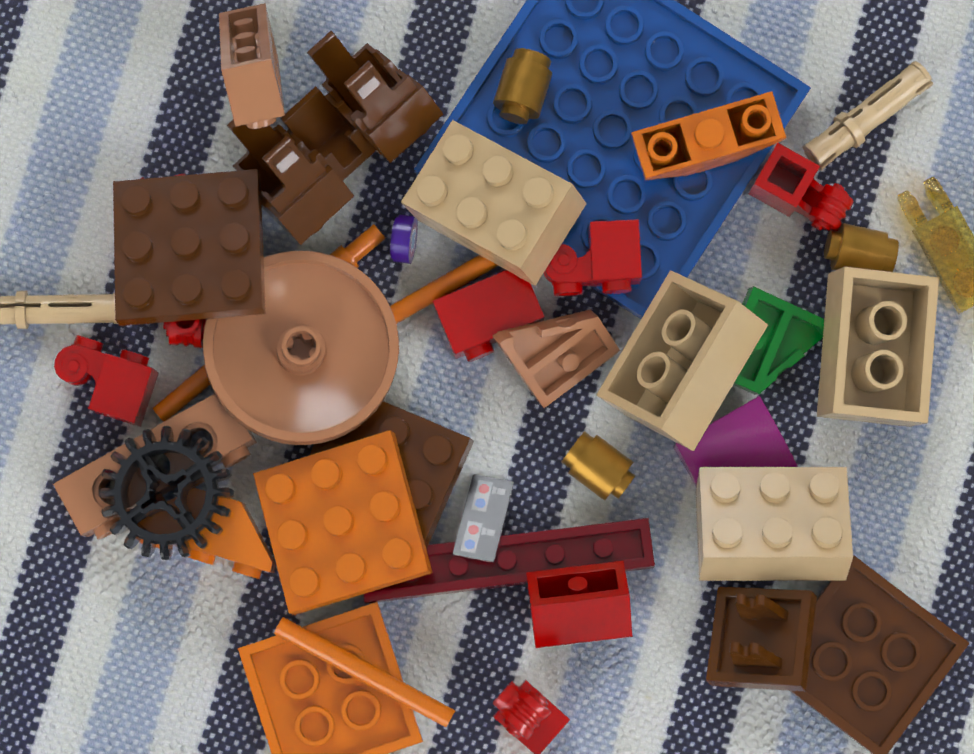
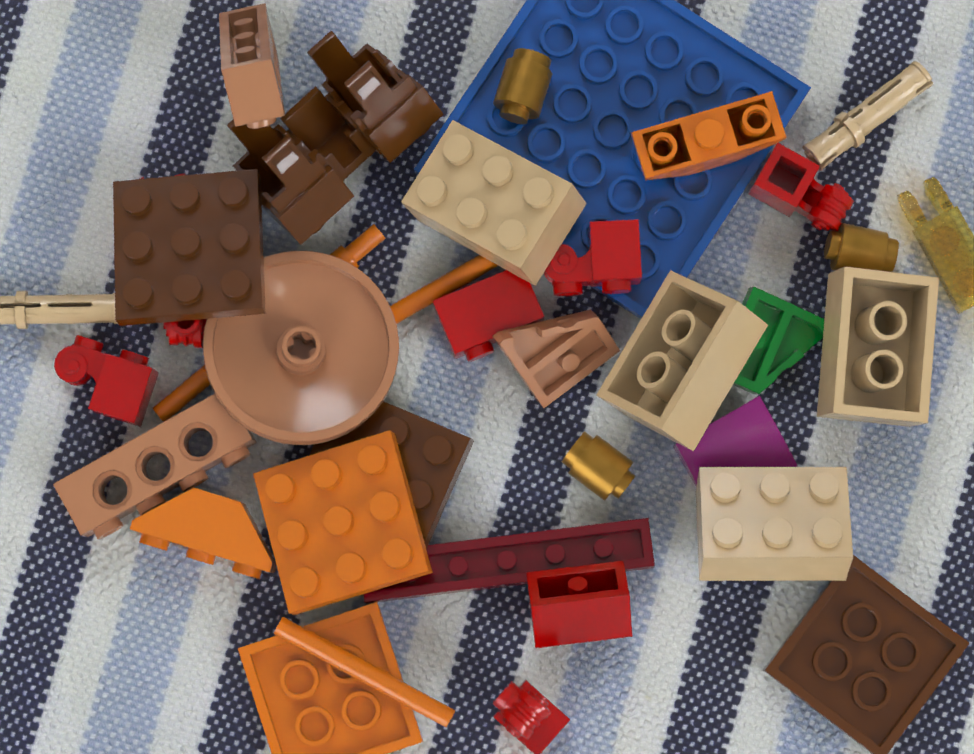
black gear [99,426,234,560] -> none
dark purple tile [390,214,418,264] -> none
sticker [453,474,514,562] -> none
reddish brown plate [706,587,817,691] -> none

